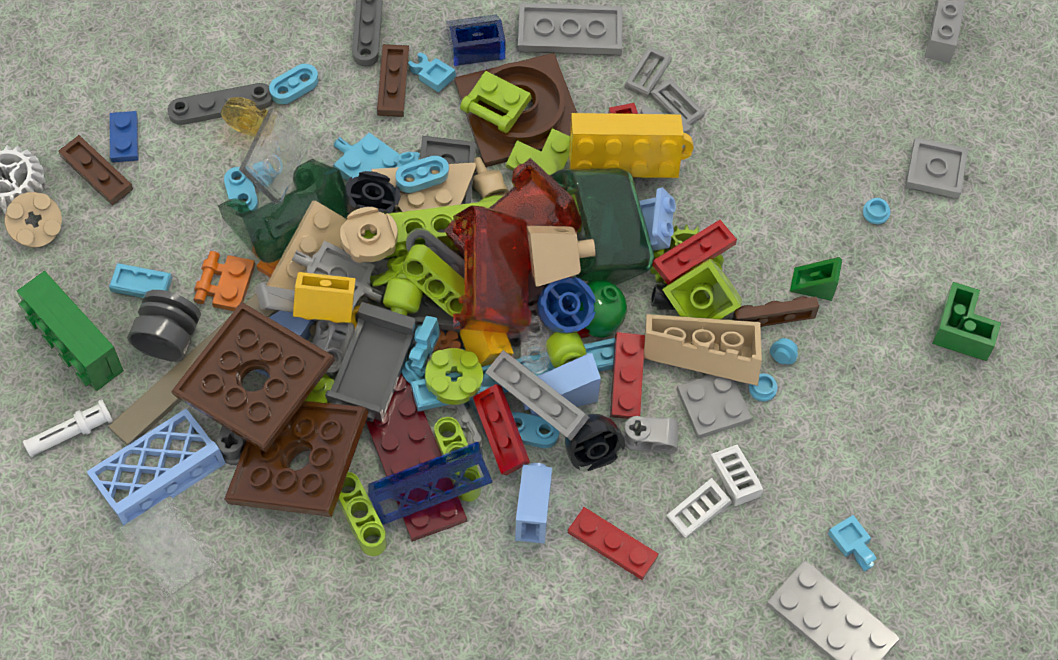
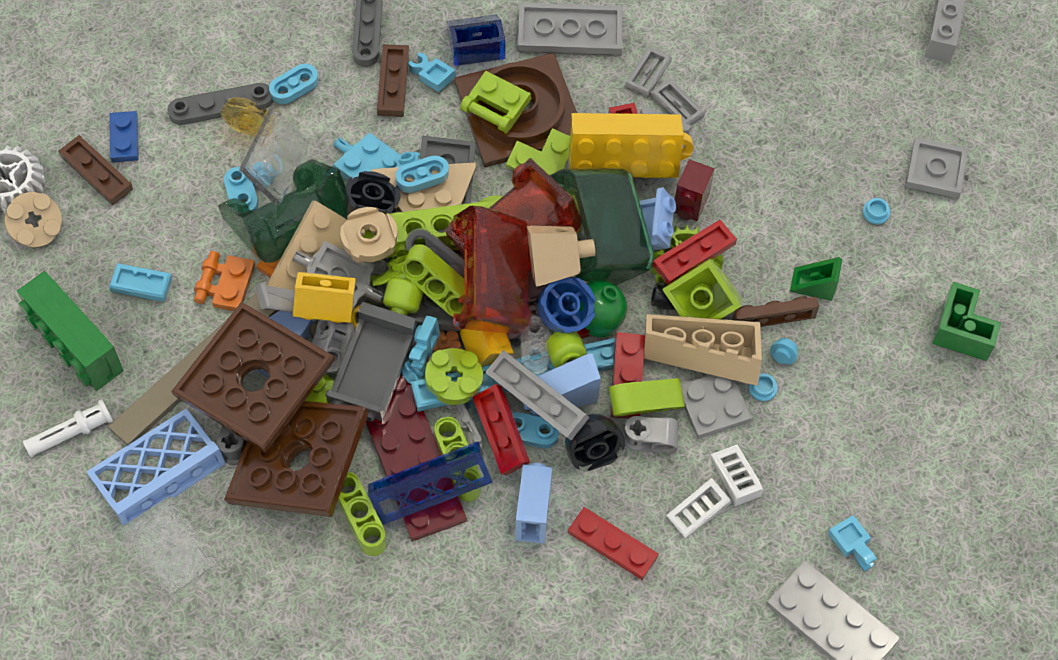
dark grey wheel [127,290,201,362] -> none
tan piece [472,157,509,199] -> none
none -> lime beam [608,378,685,416]
none -> dark red brick [674,159,715,221]

